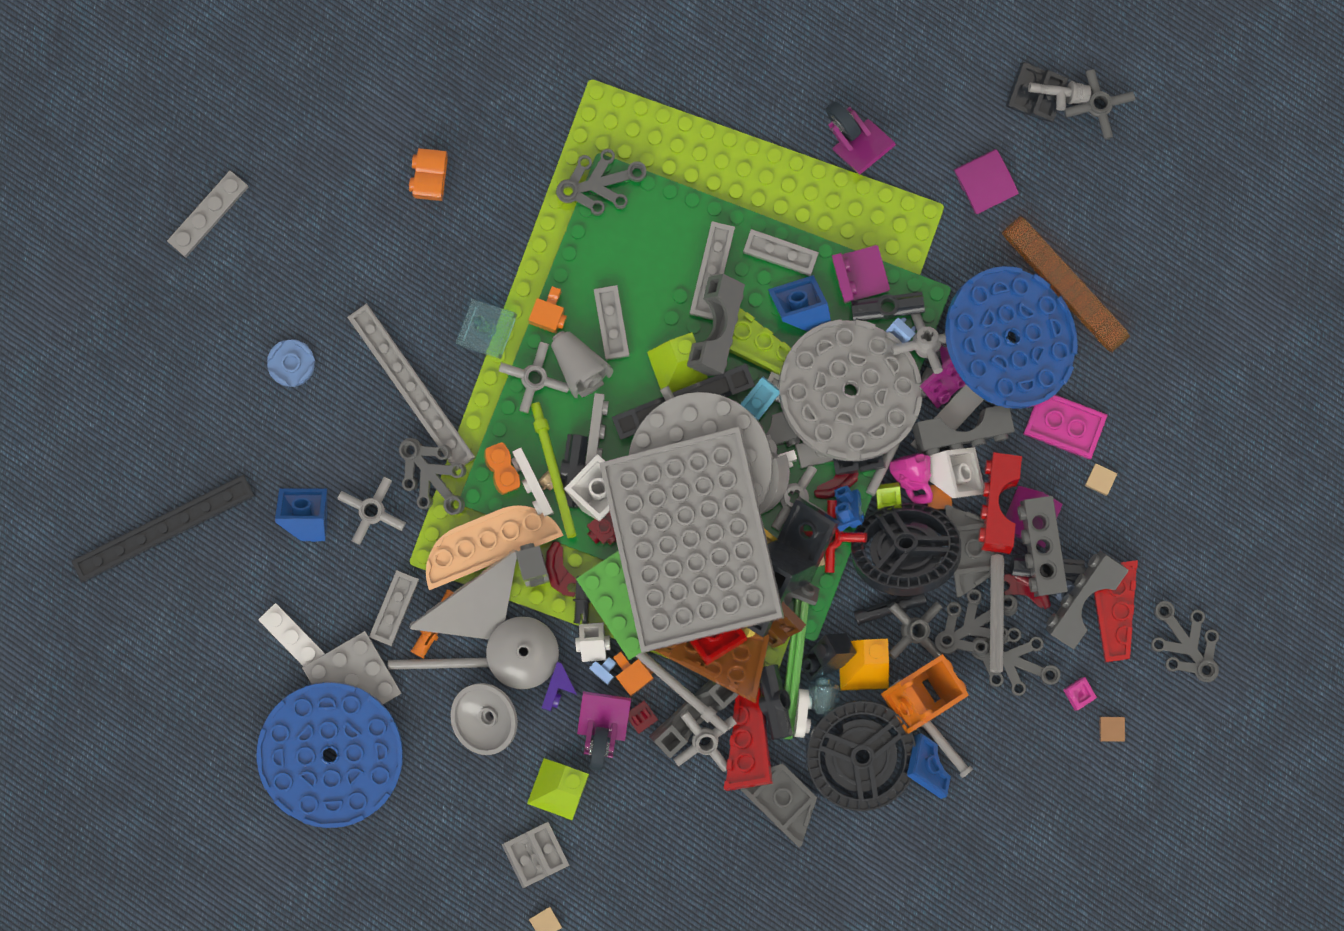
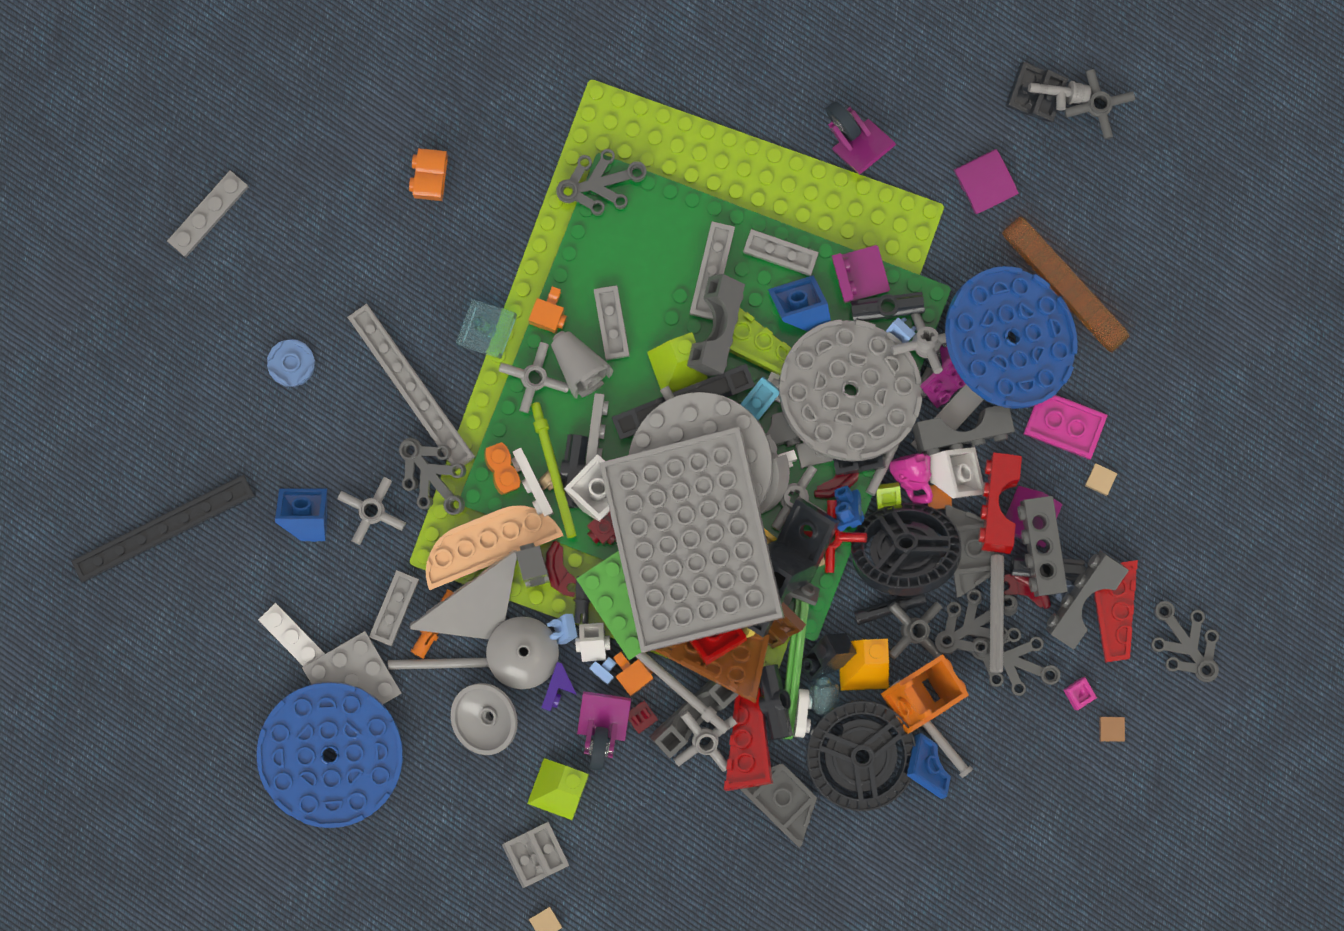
none -> light blue tile [547,614,577,644]

